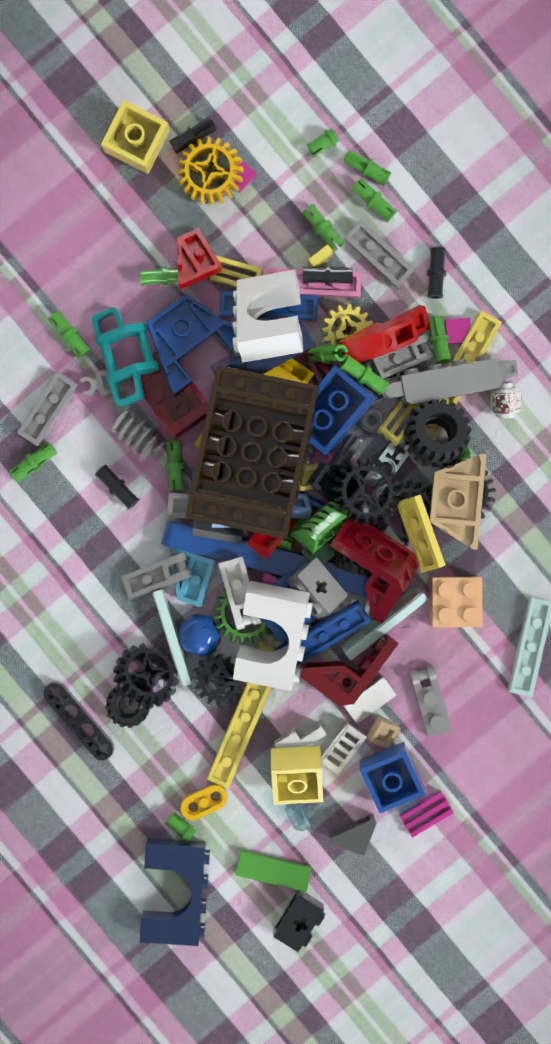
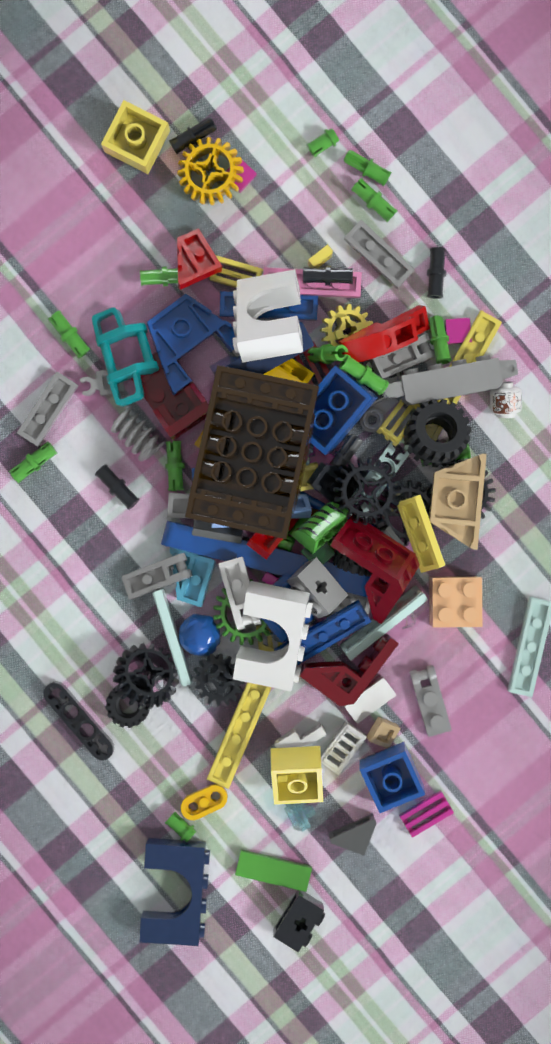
bright green pin [302,204,344,252] -> none

